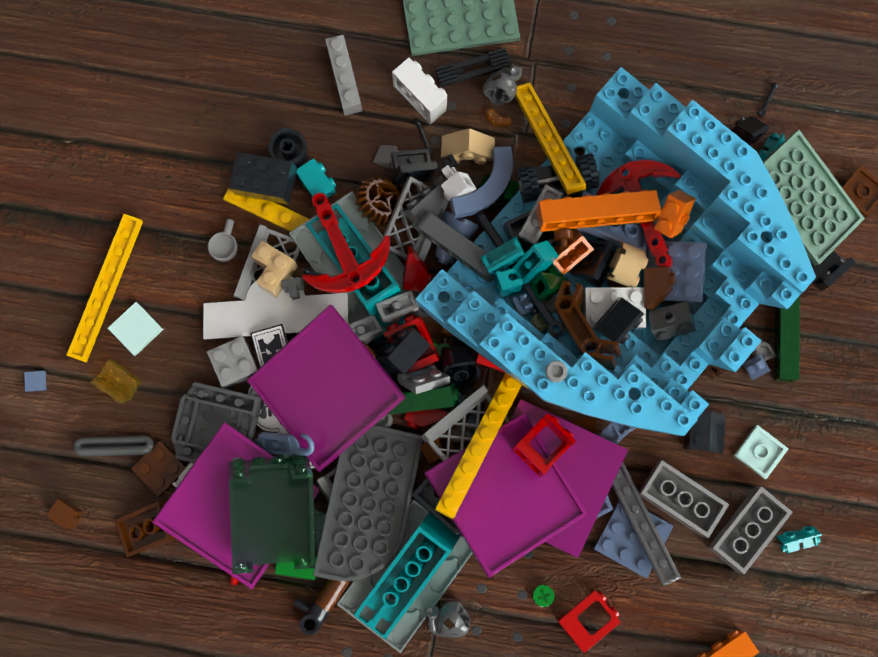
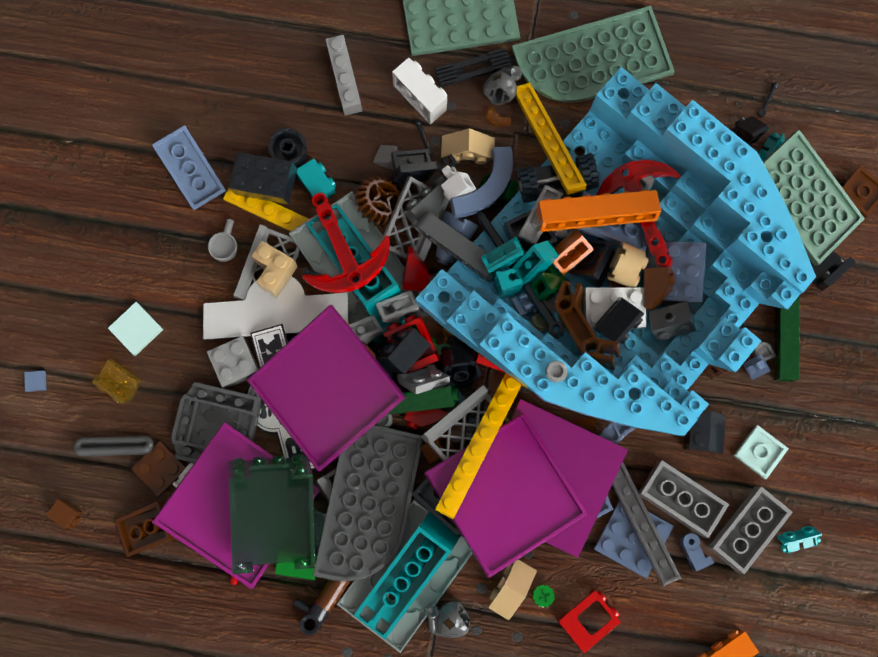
yellow plate [67,214,143,363] -> none
sand blue plate [253,432,315,456] -> none
dark grey tile [281,277,305,300] -> none
red window [512,413,576,477] -> none
reddish brown tile [553,229,574,248] -> none
orange brick [654,189,696,238] -> none
none -> sand blue plate [152,125,226,210]
none -> tan brick [489,560,537,620]
none -> sand green plate [511,6,675,103]
none -> light grey tile [640,176,655,190]
none -> sand blue leg [680,533,714,571]

